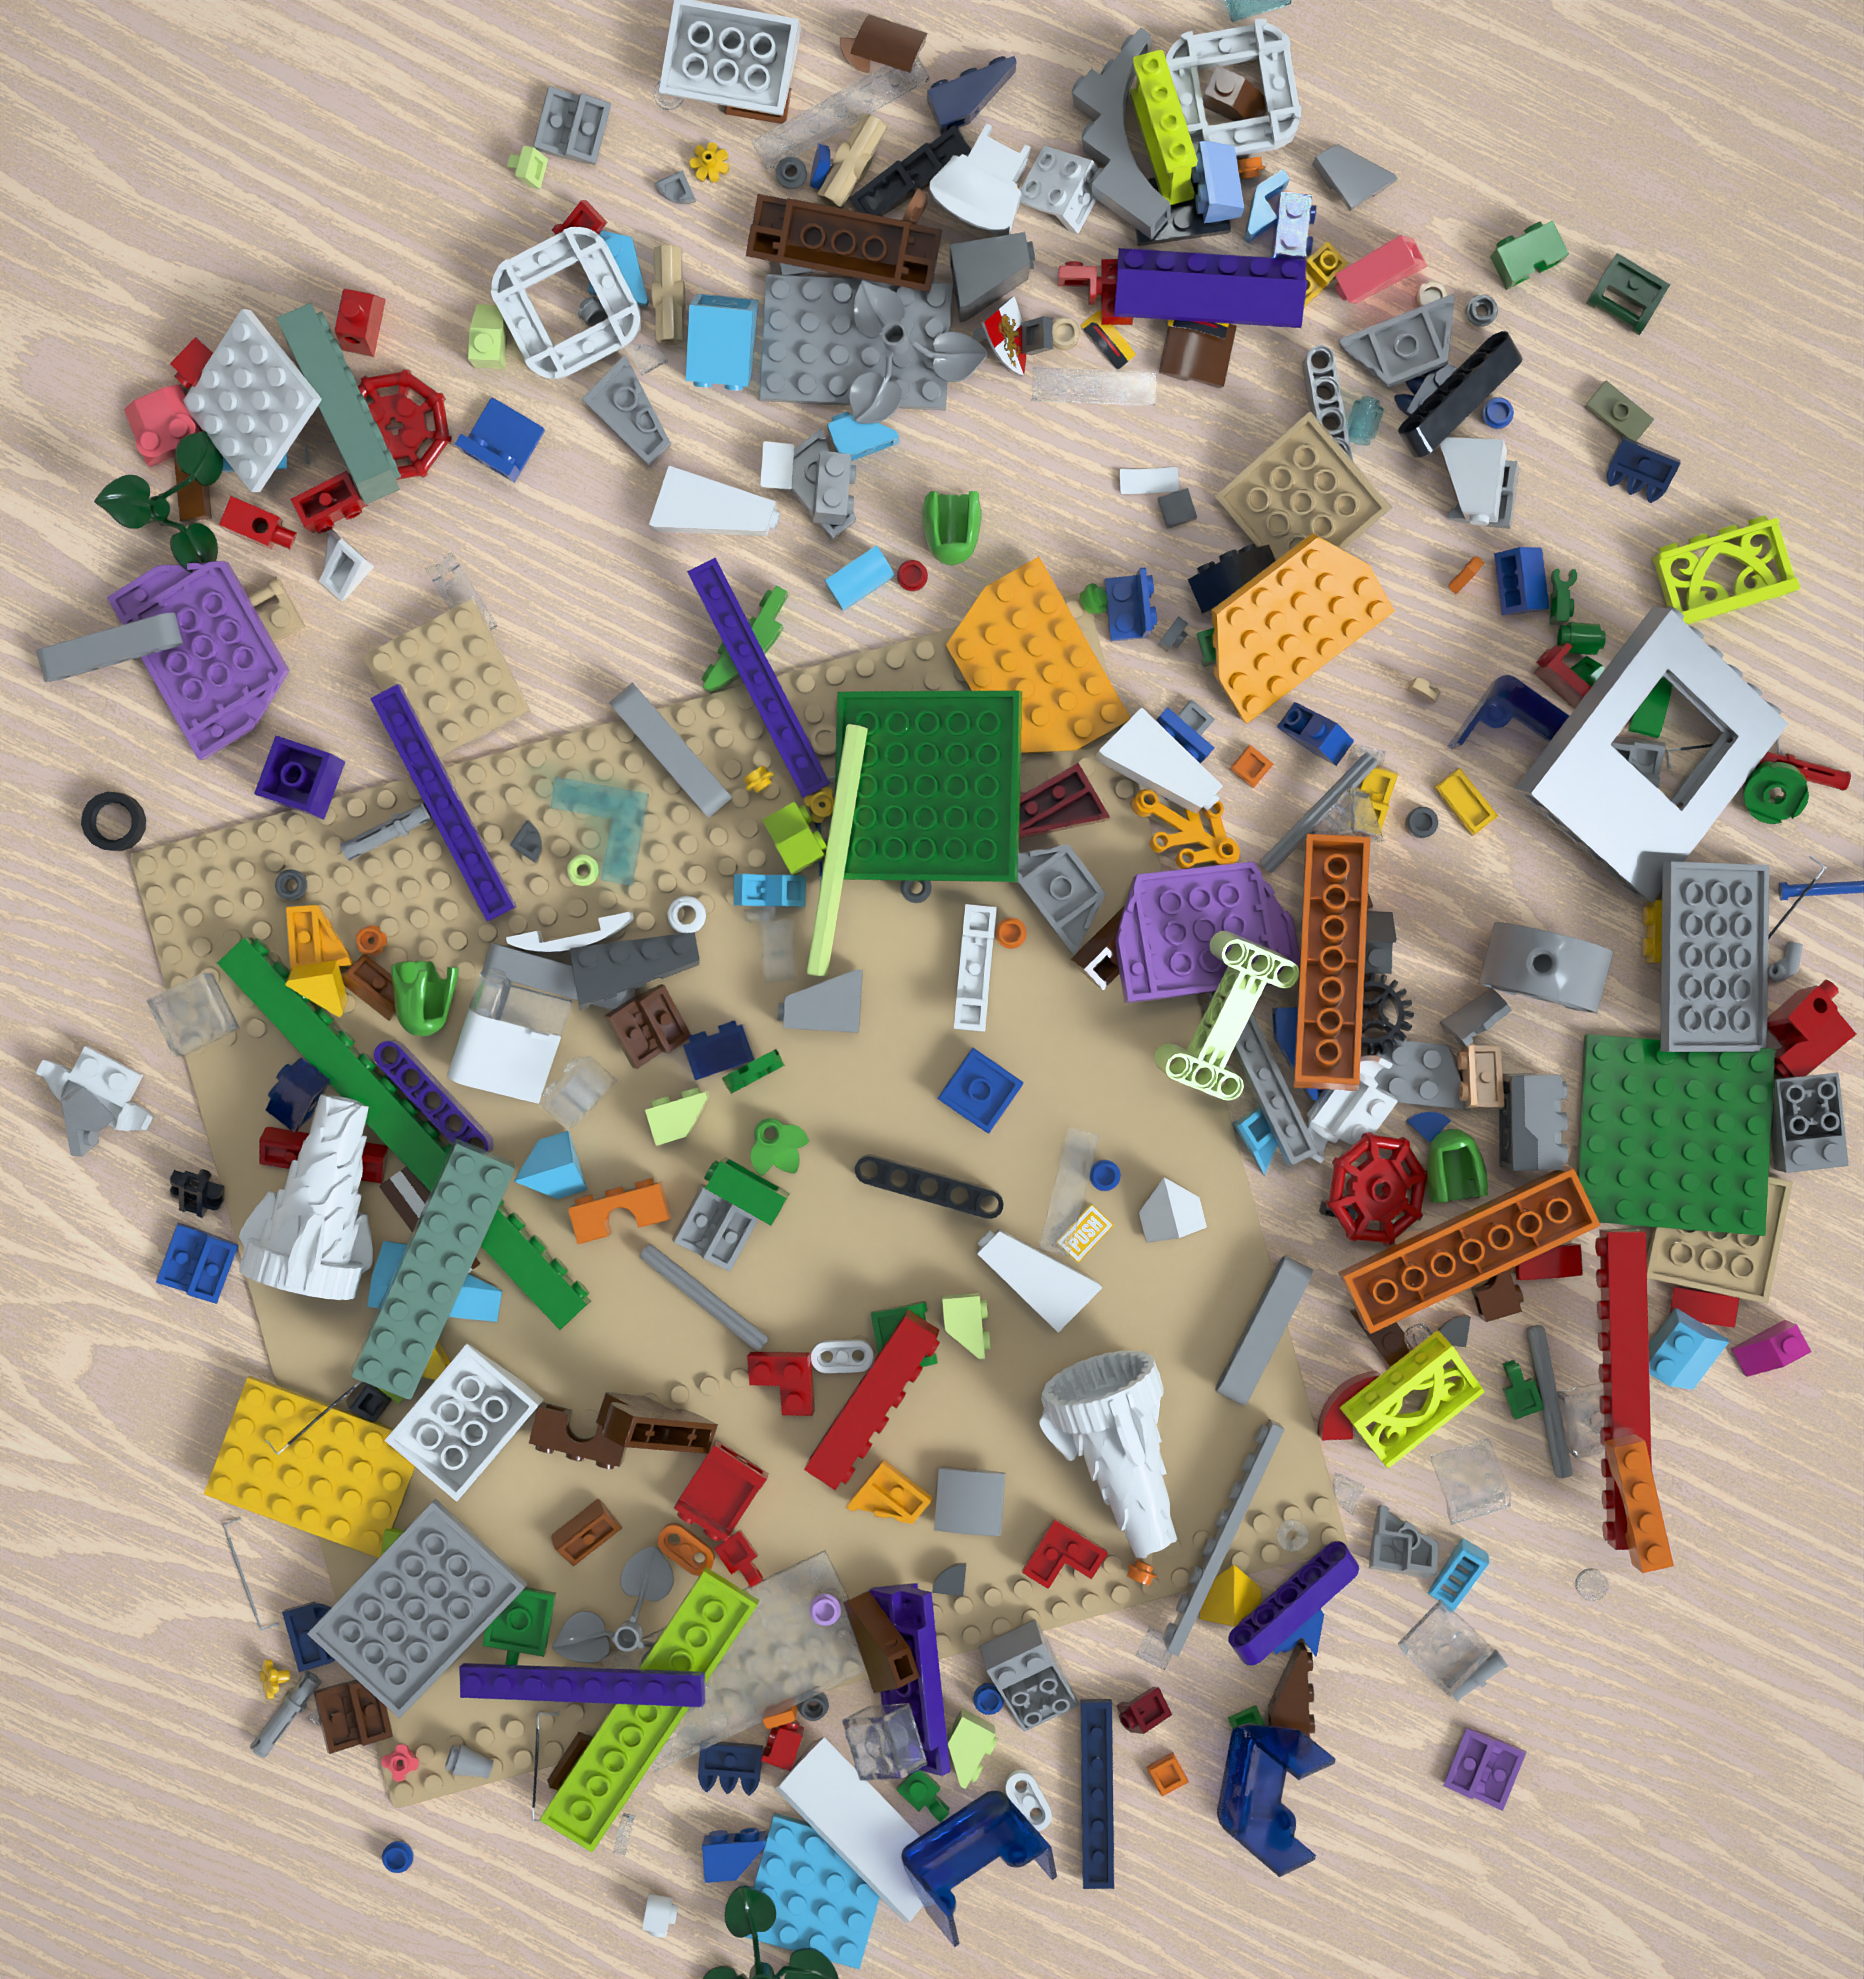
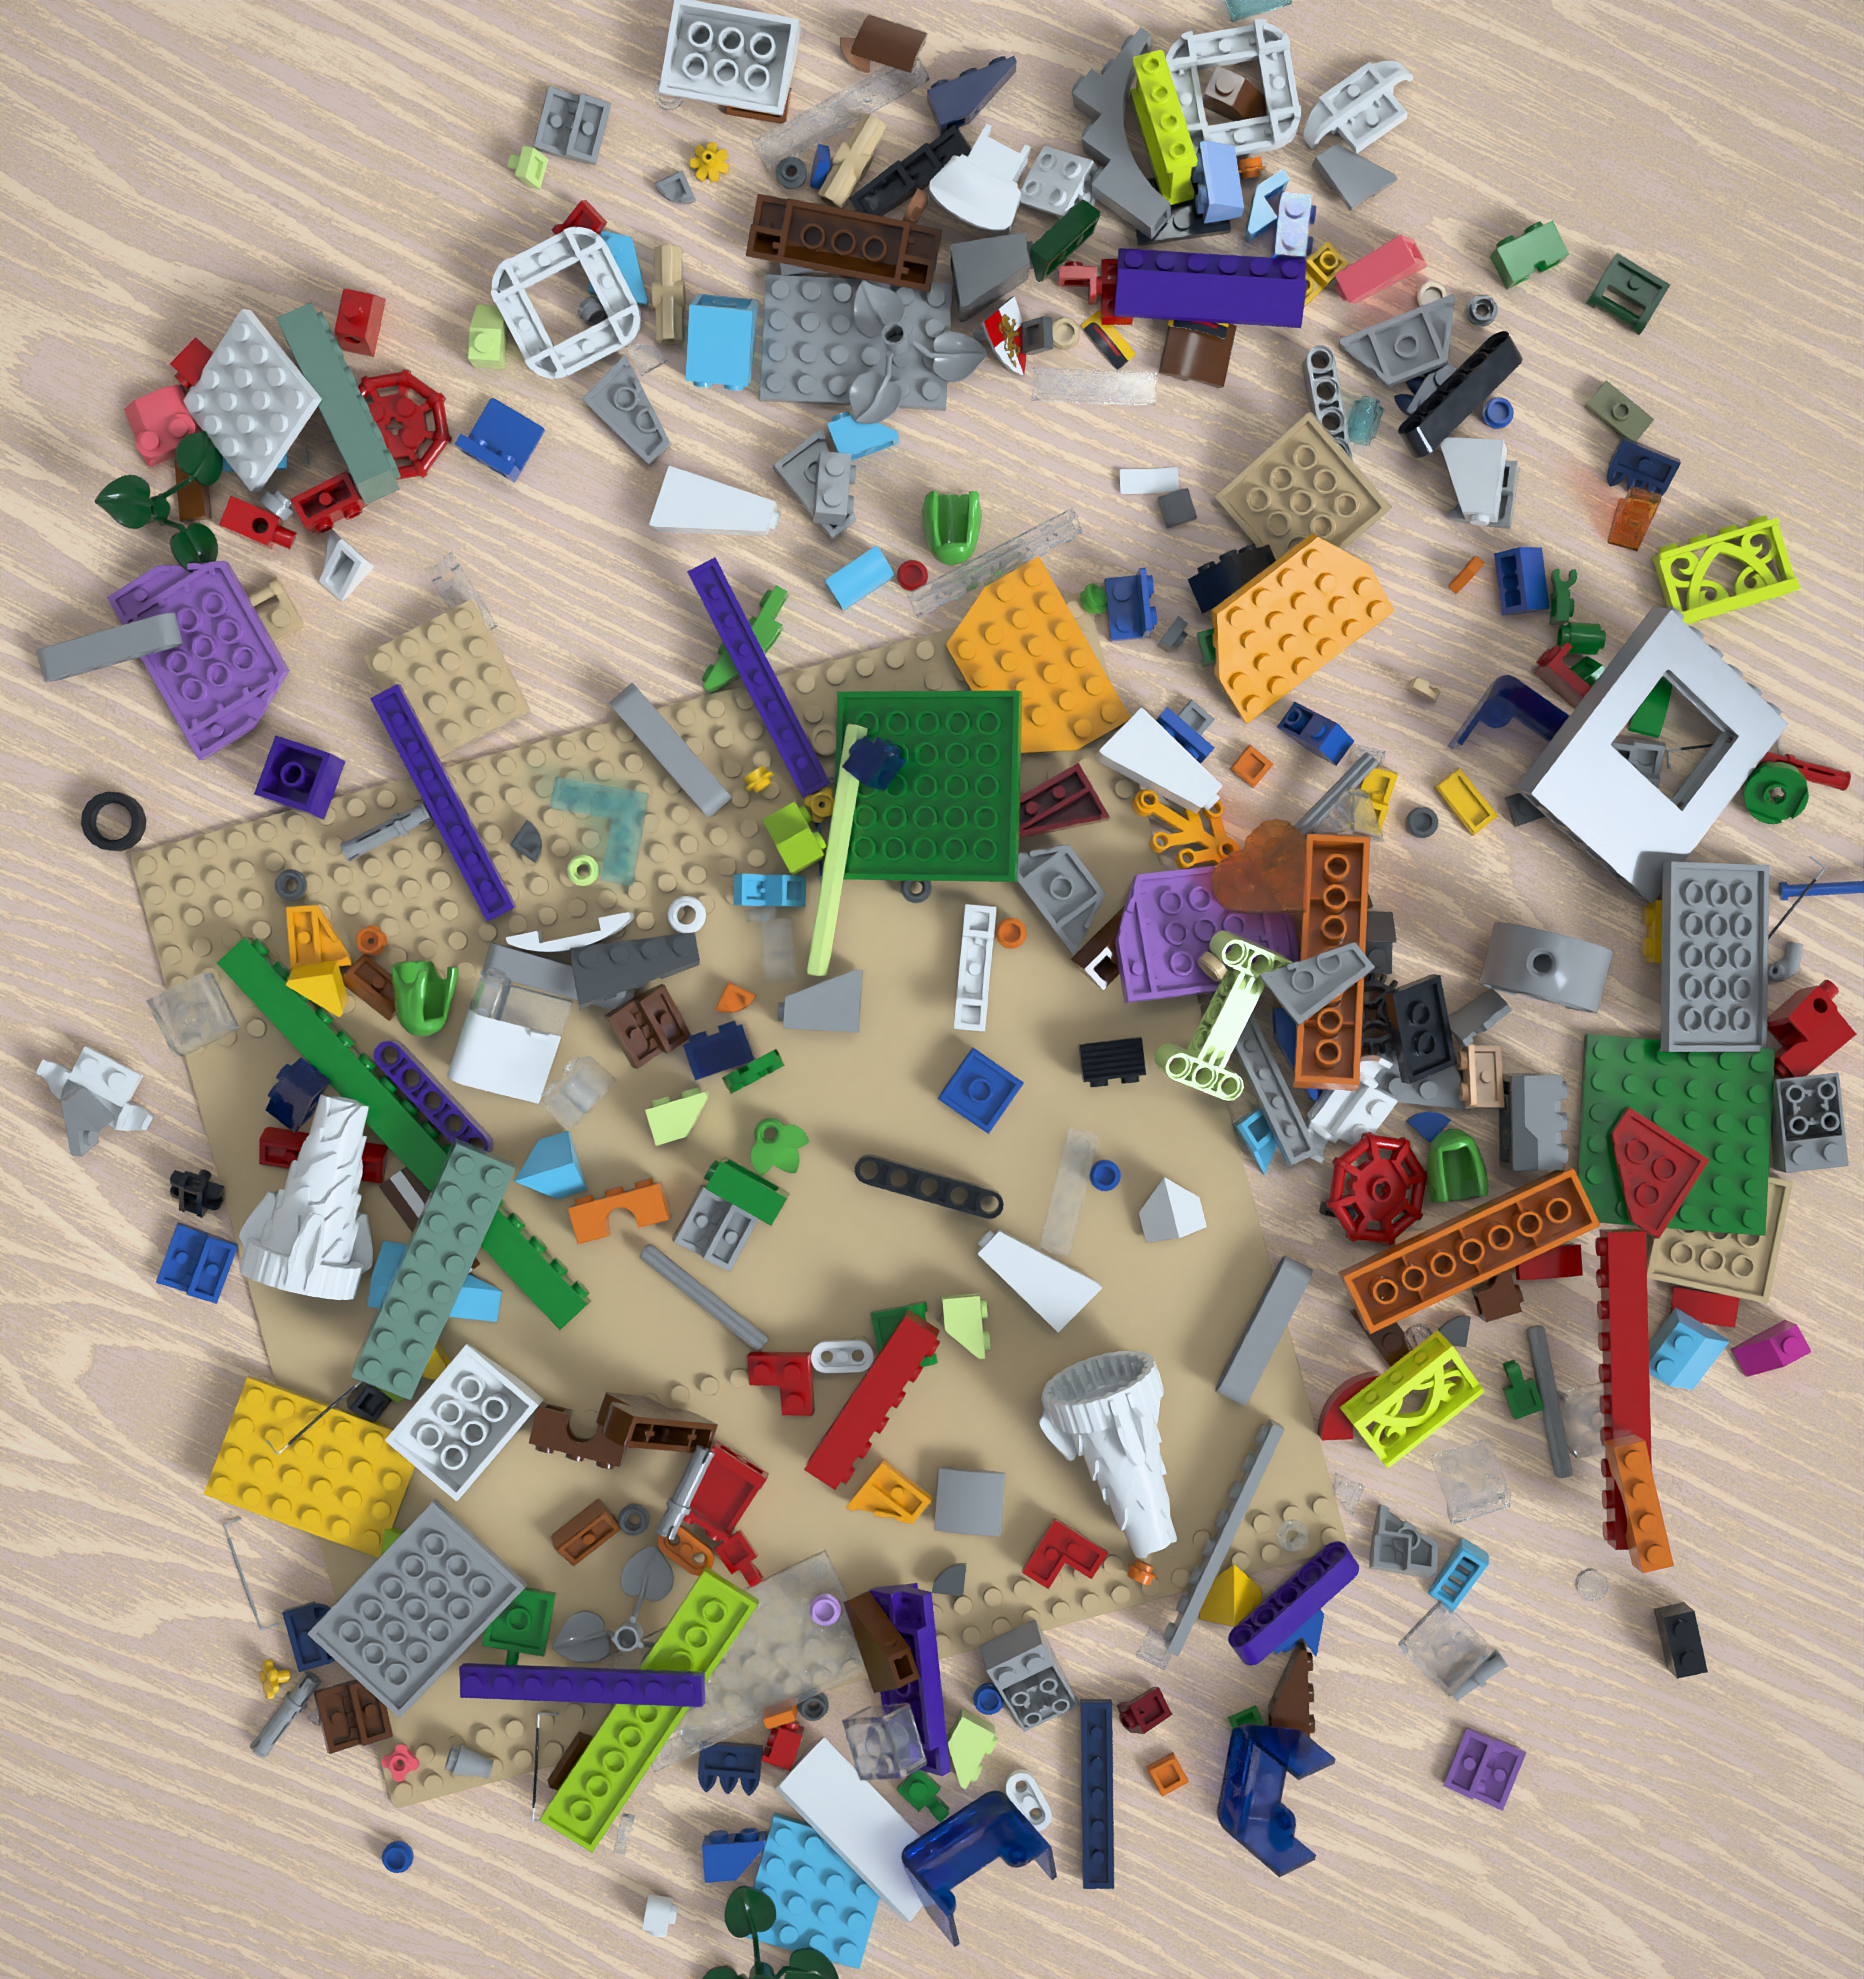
white sticker [760,441,794,490] -> none
sticker [1056,1204,1114,1263] -> none
none -> light grey plate [259,489,293,522]
none -> dark grey plate [618,1503,650,1535]
none -> light grey pin [656,1445,715,1540]
none -> orange tile [715,982,757,1013]
none -> clear blue brick [842,736,907,791]
none -> clear plate [906,507,1082,618]
none -> dark green slope [1030,200,1101,282]
none -> black brick [1078,1037,1146,1087]
none -> tan tile [1198,951,1228,982]
none -> clear orange plate [1211,819,1307,914]
none -> light grey wing [1259,942,1375,1026]
none -> white plate [1303,61,1414,154]
none -> black plate [1385,974,1457,1084]
none -> dark grey plate [1505,793,1546,827]
none -> clear orange slope [1608,486,1661,551]
none -> red plate [1610,1107,1709,1239]
none -> black brick [1654,1602,1708,1679]

